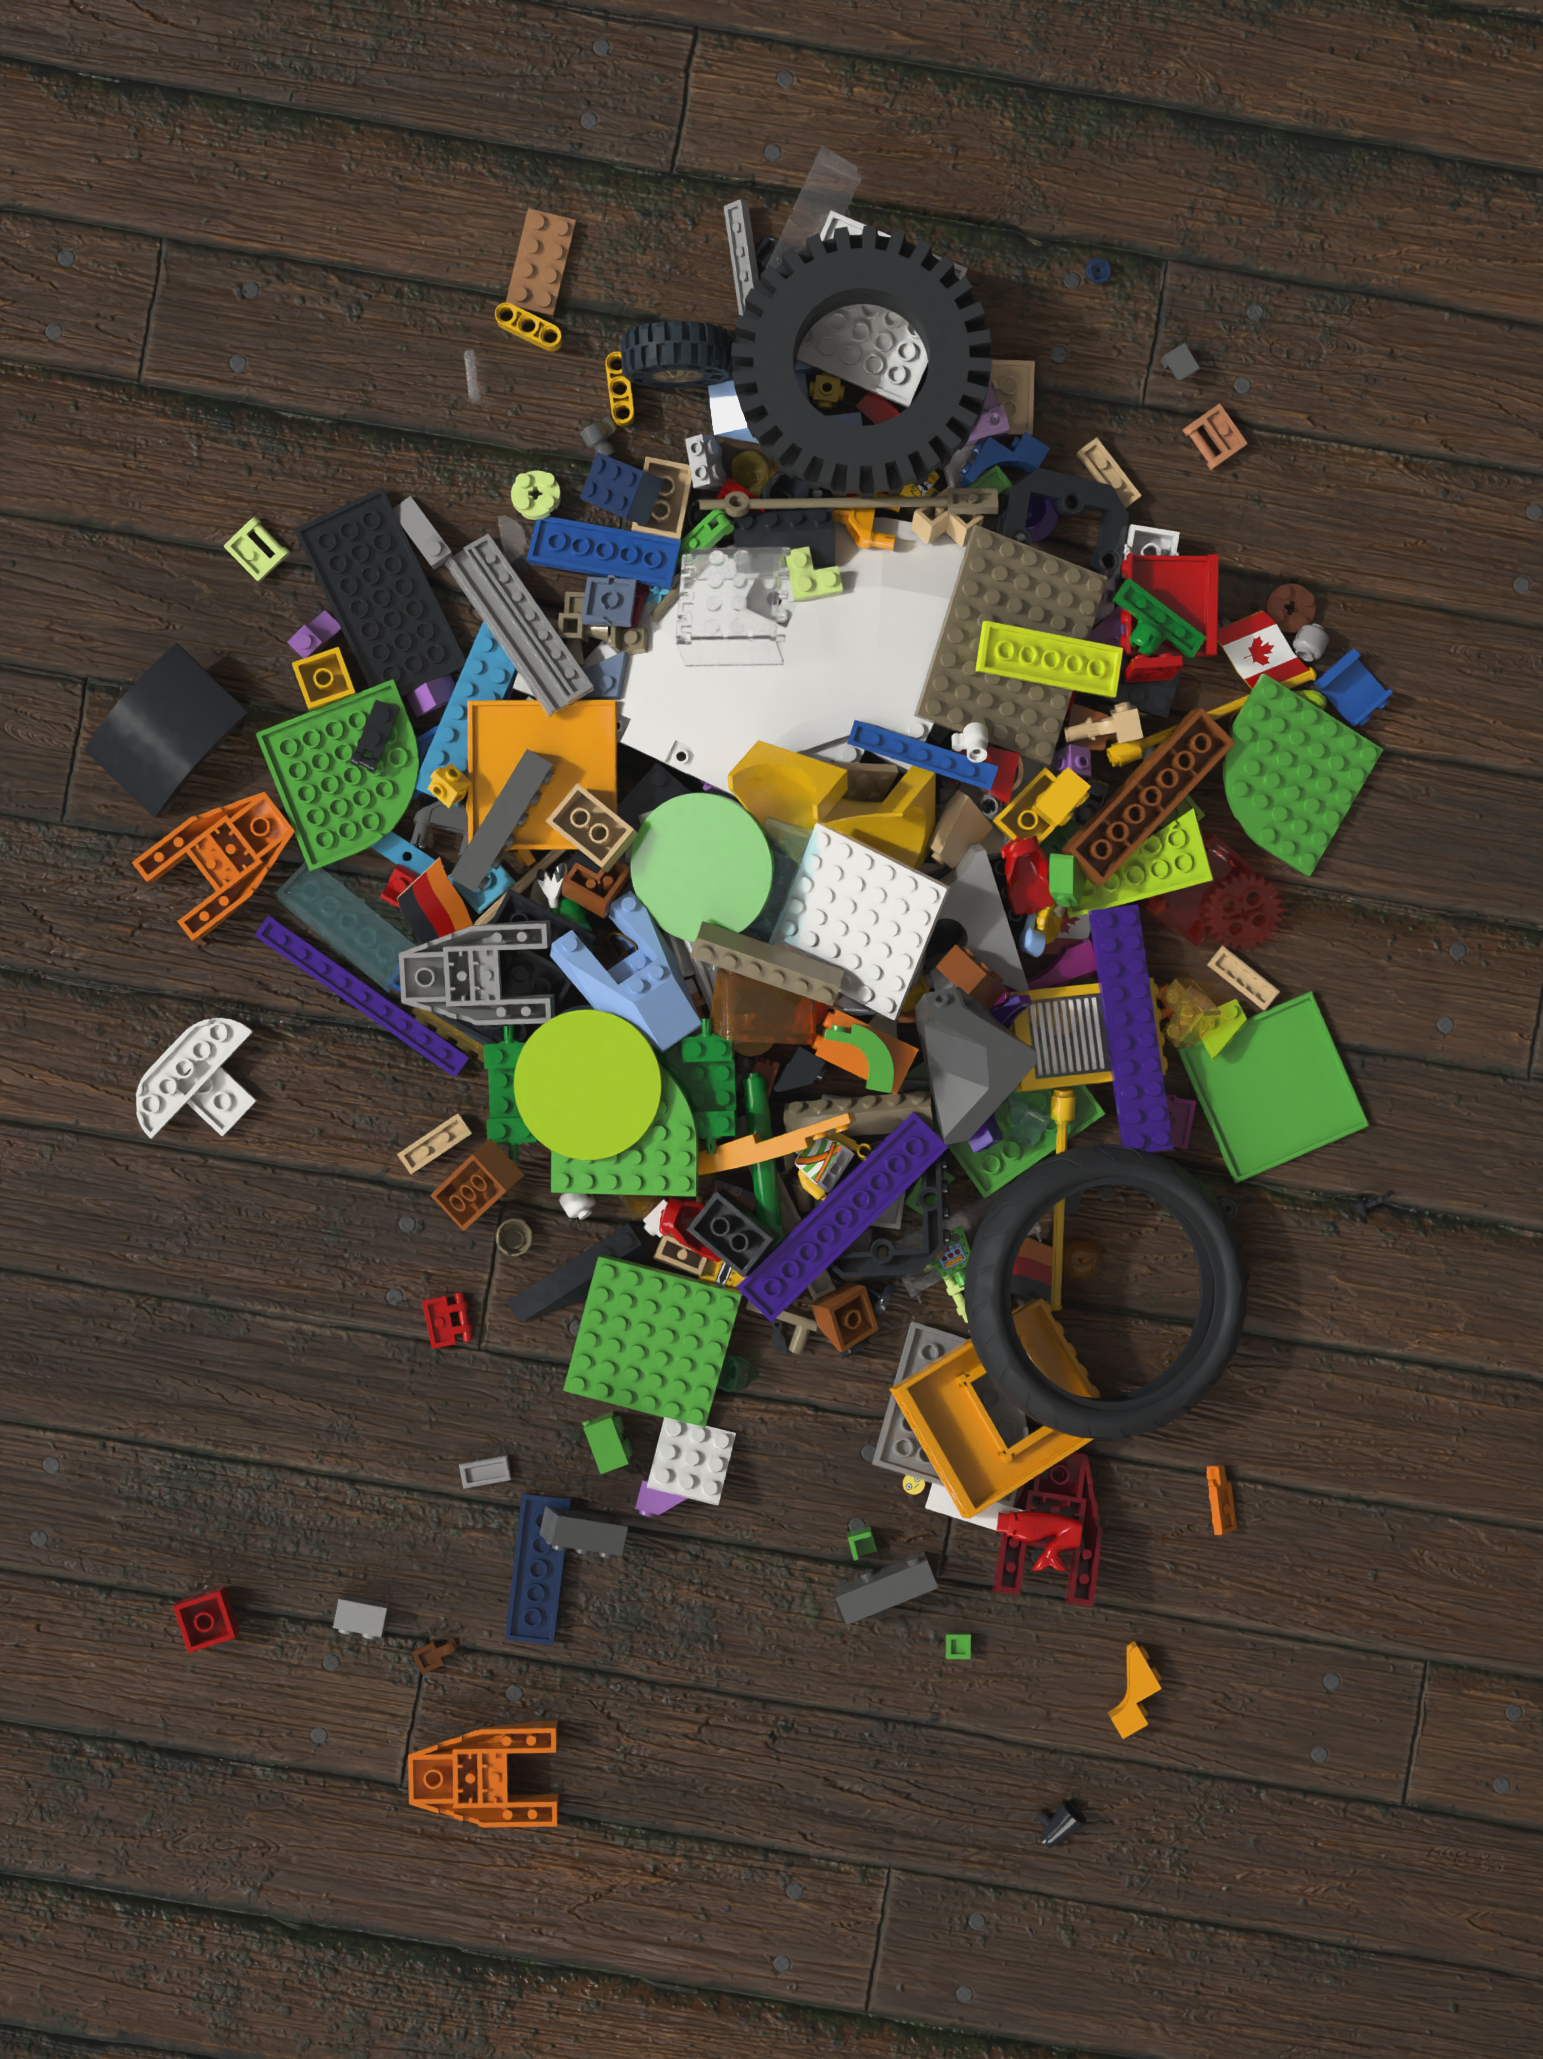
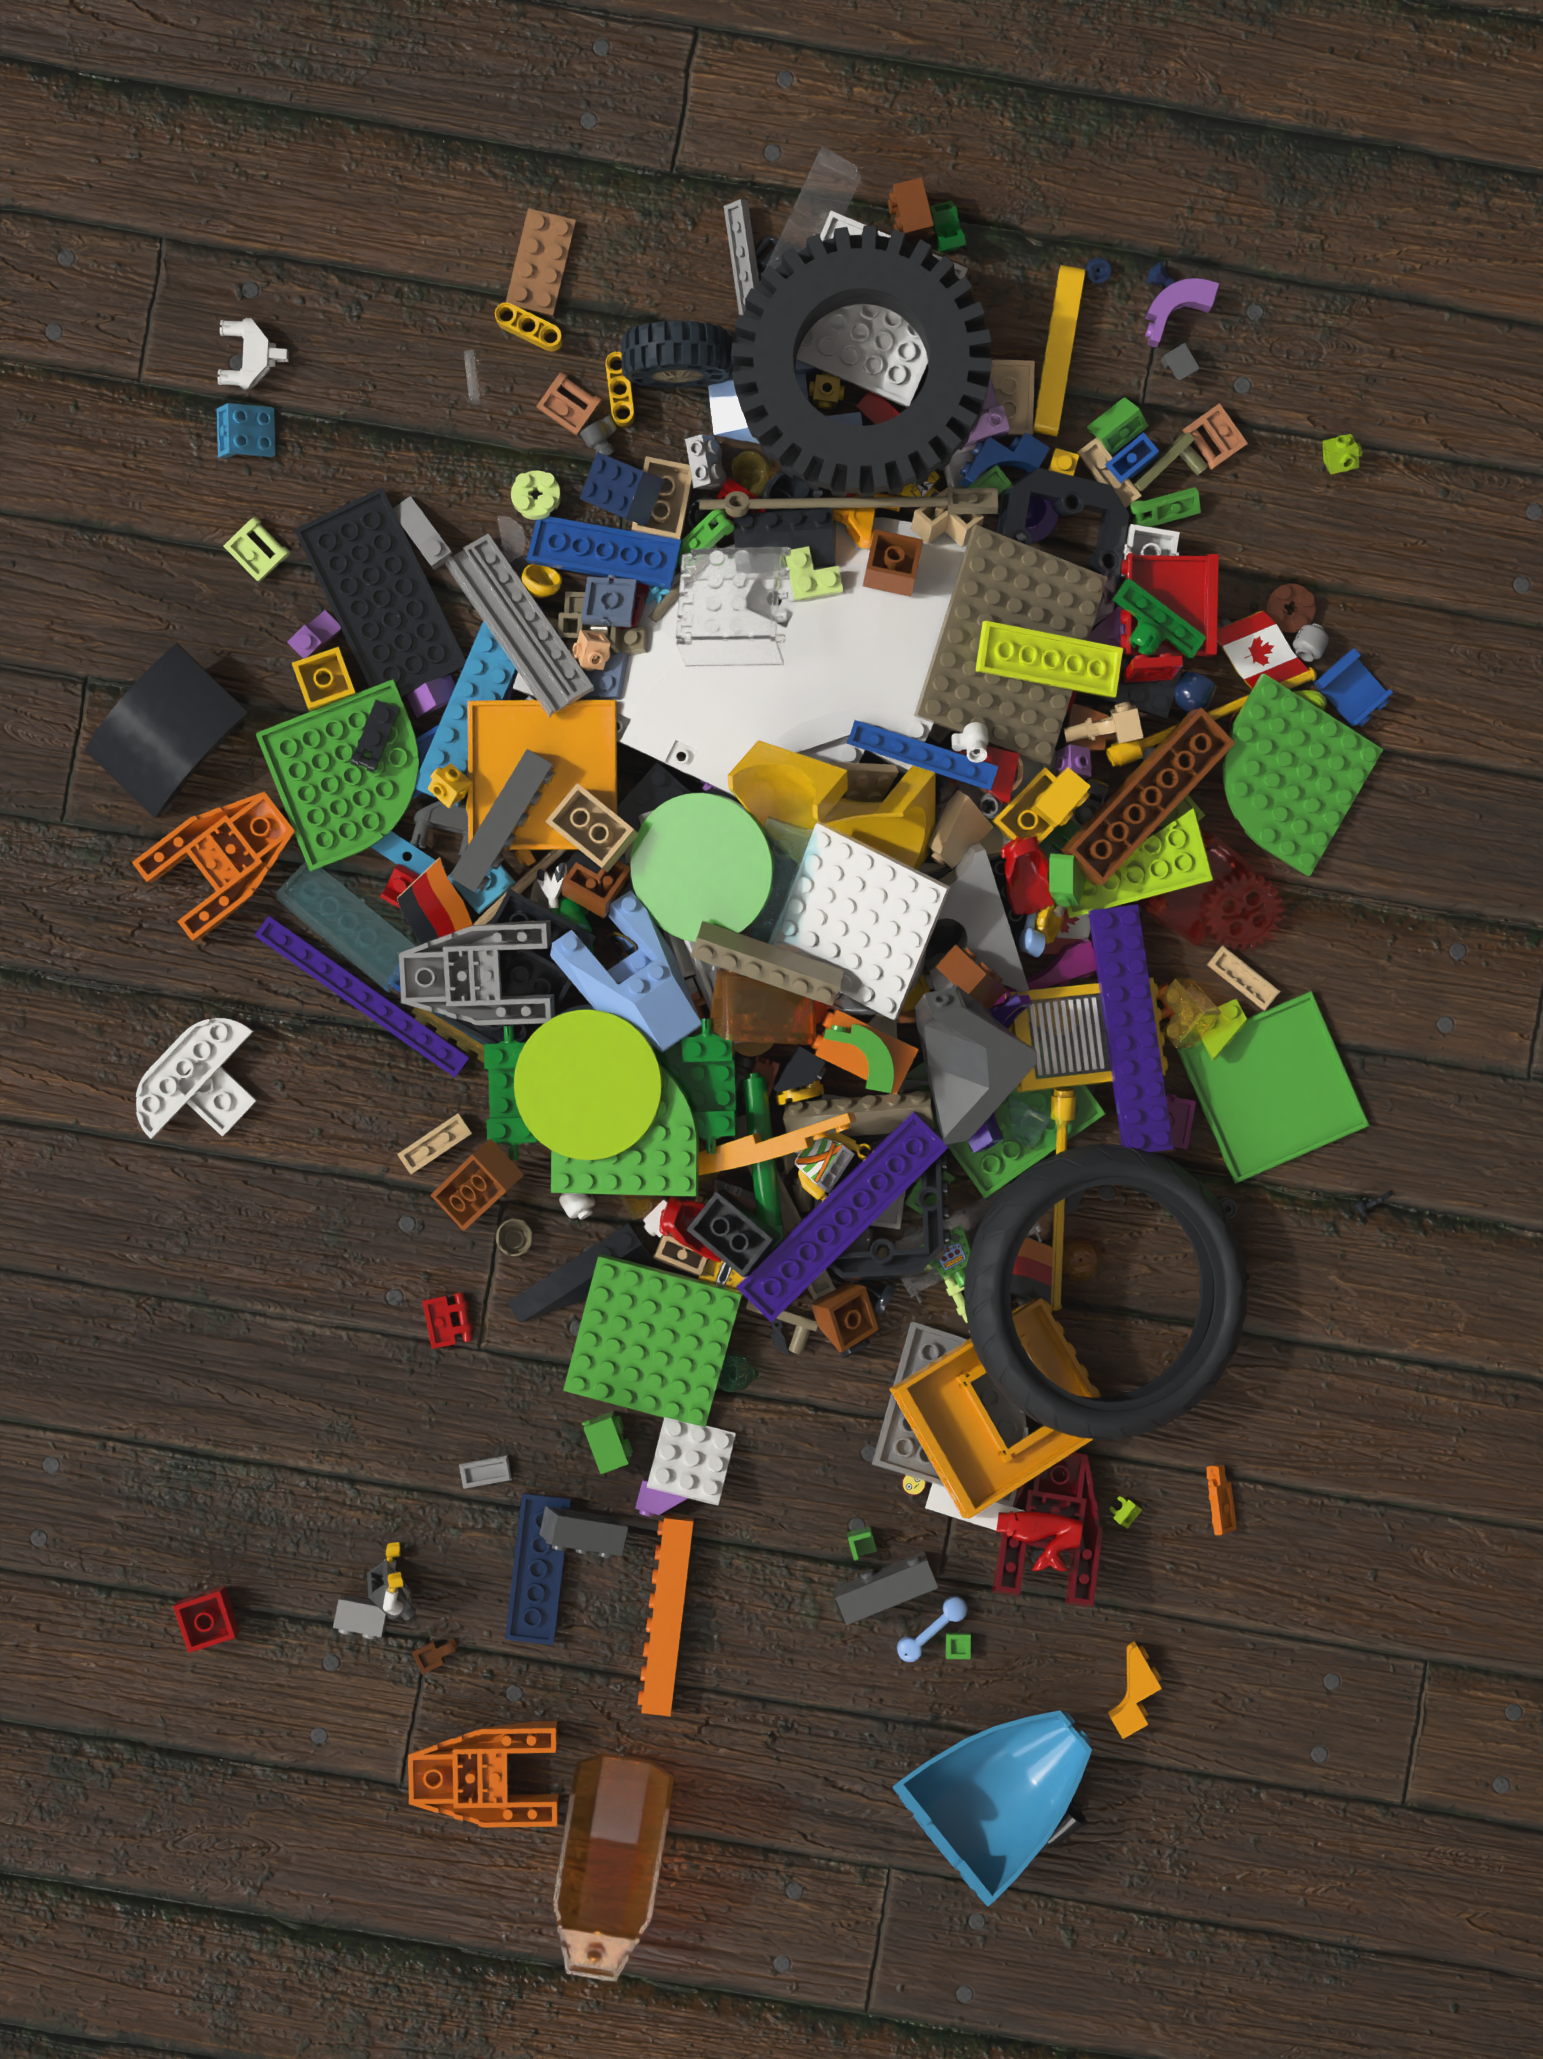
none -> dark azure bracket [217,403,275,458]
none -> white connector [218,318,289,390]
none -> torso [367,1542,416,1620]
none -> yellow piece [521,564,562,599]
none -> nougat plate [536,372,602,436]
none -> clear orange windscreen [553,1753,674,1982]
none -> light nougat brick [572,630,611,671]
none -> orange brick [637,1514,694,1716]
none -> yellow plate [775,1080,825,1105]
none -> dark orange brick [863,529,923,597]
none -> dark orange brick [888,177,935,244]
none -> dark azure panel [892,1710,1092,1906]
none -> light blue piece [897,1595,968,1662]
none -> green brick [929,201,966,252]
none -> yellow beam [1033,265,1085,437]
none -> yellow brick [1048,448,1079,476]
none -> bright green panel [1087,398,1148,455]
none -> blue slope [1105,432,1159,484]
none -> lime tile [1109,1496,1142,1528]
none -> bright green plate [1130,487,1201,527]
none -> olive piece [1132,432,1208,492]
none -> medium lavender arch [1145,278,1219,348]
none -> dark blue rock [1147,262,1175,287]
none -> dark blue helmet [1172,670,1217,714]
none -> lime brick [1323,434,1362,474]

